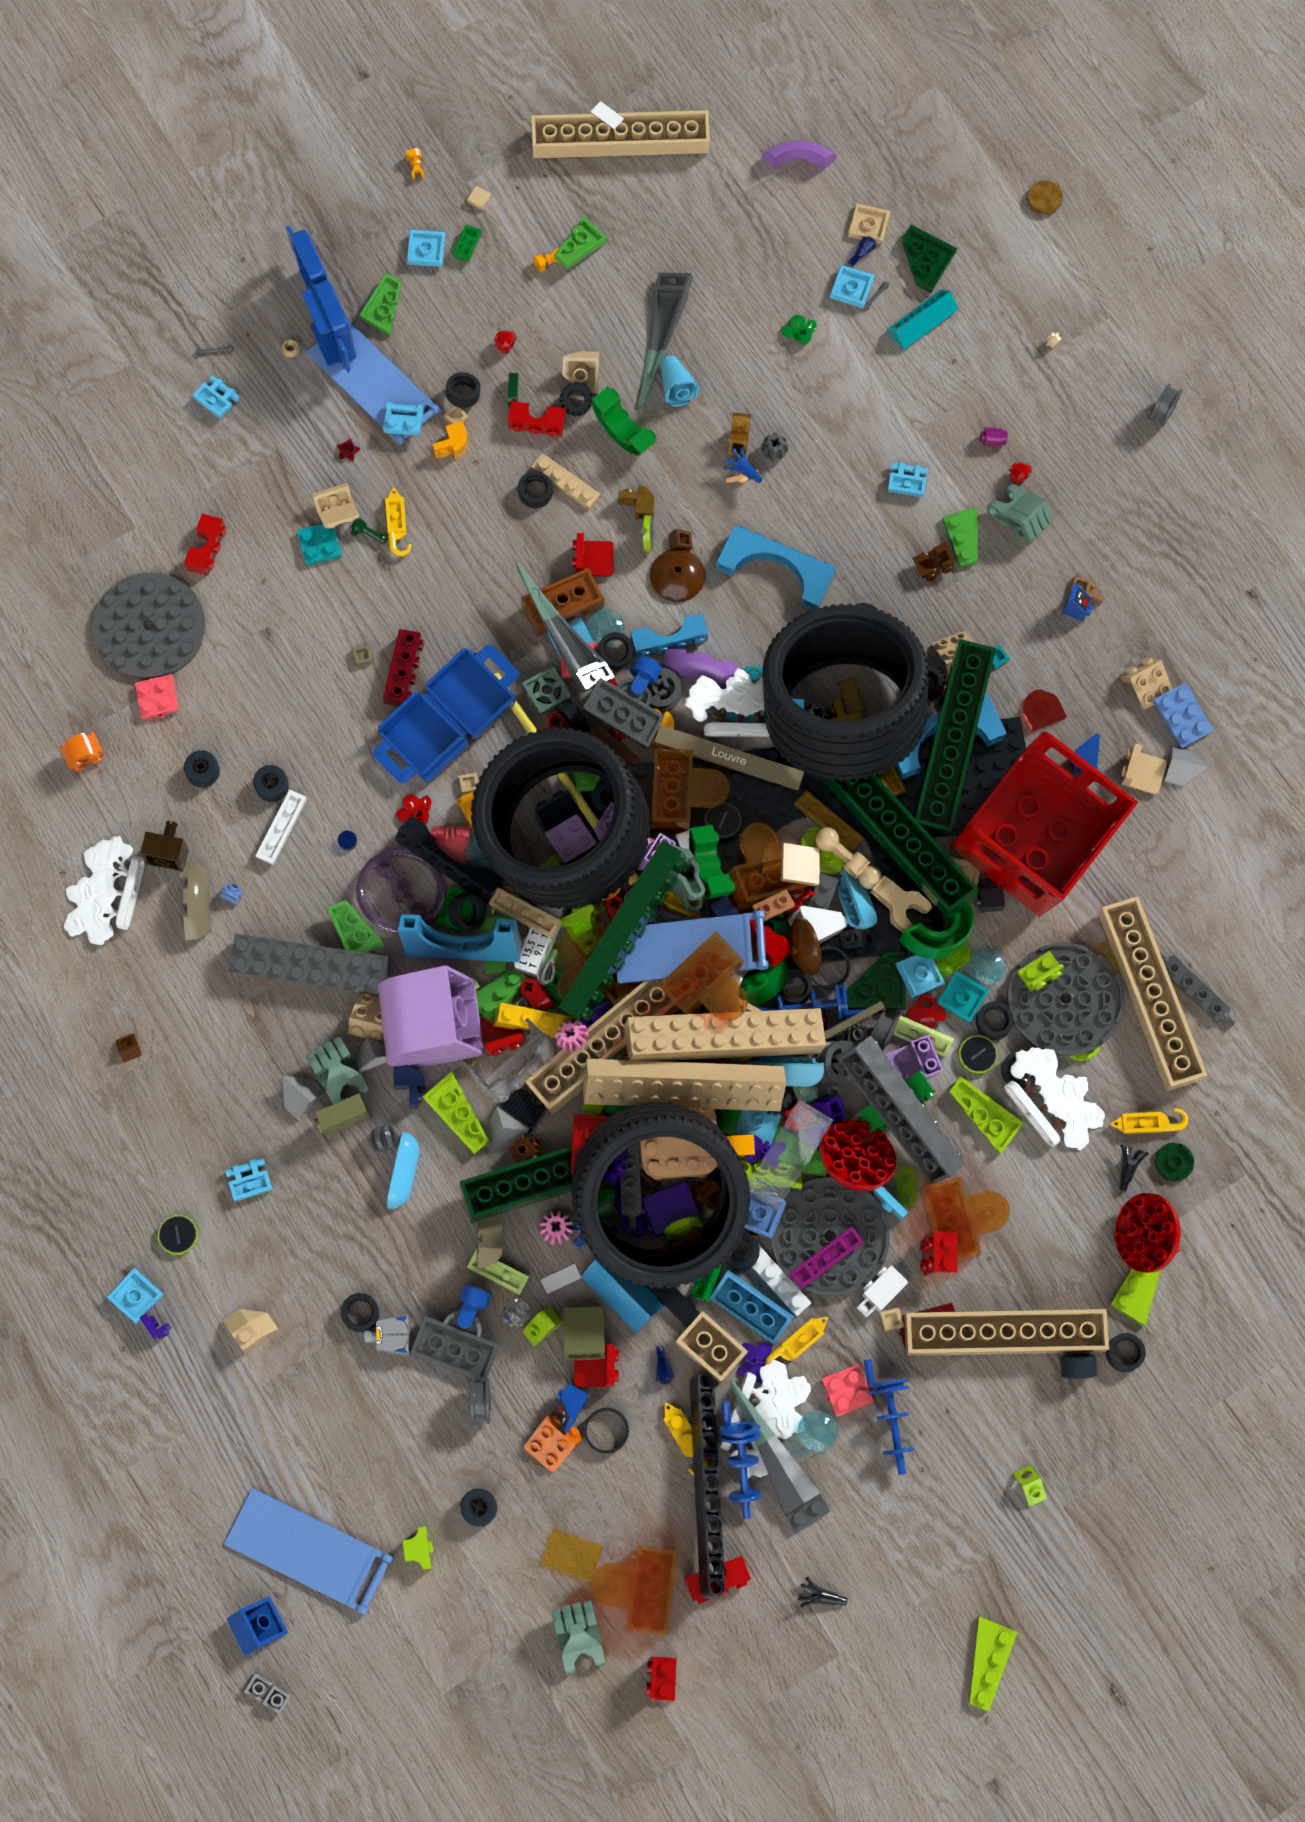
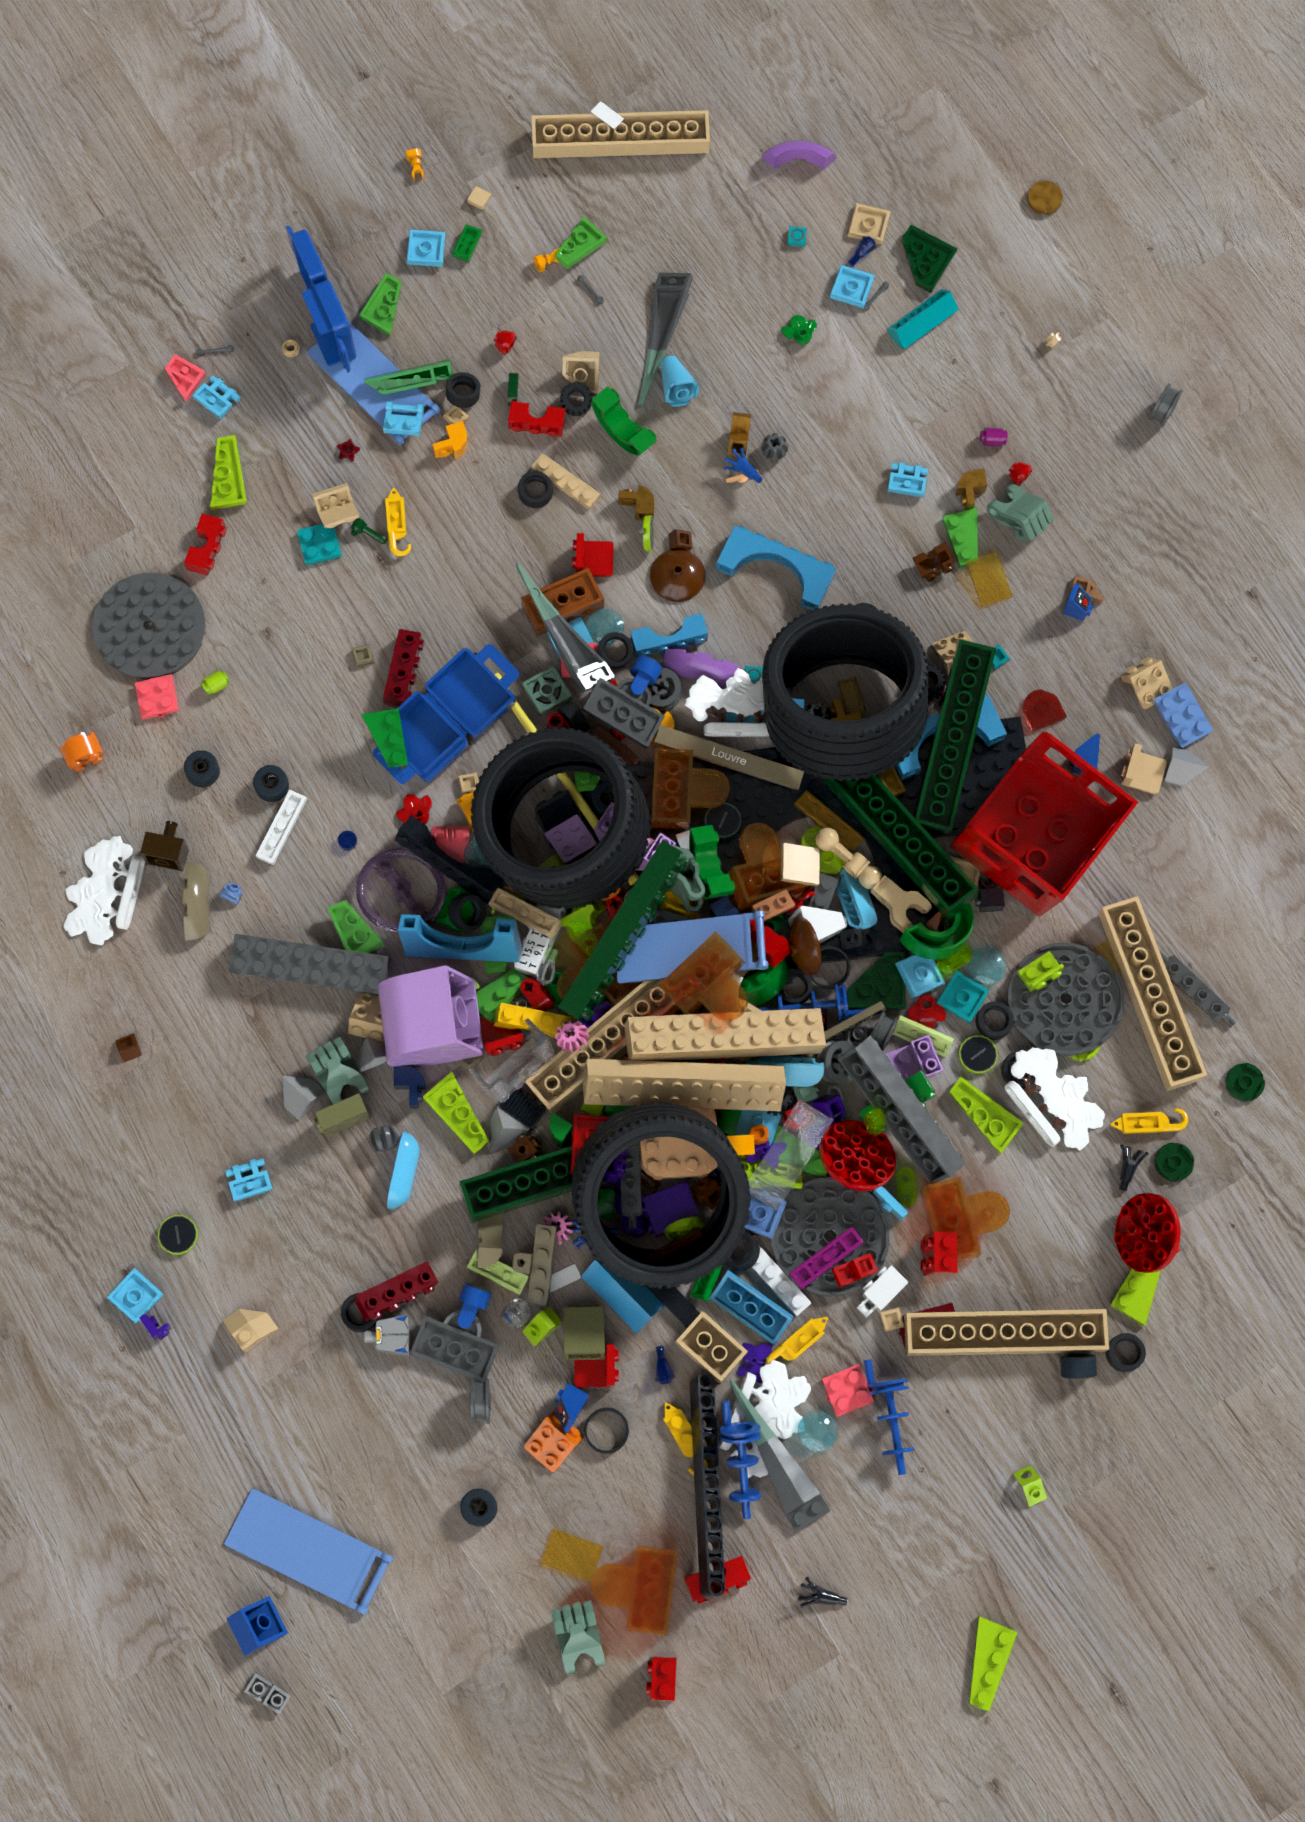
lime brick [403,1526,434,1570] -> none
none -> coral wing [165,354,206,401]
none -> lime brick [200,670,230,695]
none -> lime wing [210,435,247,510]
none -> dark red brick [354,1261,438,1321]
none -> green wing [360,708,408,768]
none -> green wedge [364,359,453,395]
none -> dark tan plate [512,1223,557,1306]
none -> green brick [549,1113,573,1149]
none -> dark grey hinge [577,275,604,304]
none -> orange tile [749,1124,769,1145]
none -> teal tile [788,226,807,247]
none -> red slope [831,1253,878,1288]
none -> clear neon green plate [864,1108,886,1135]
none -> reddish brown slope [926,911,945,932]
none -> pearl gold brick [956,469,987,510]
none -> clear yellow piece [966,552,1013,607]
none -> dark green tile [1225,1063,1265,1102]

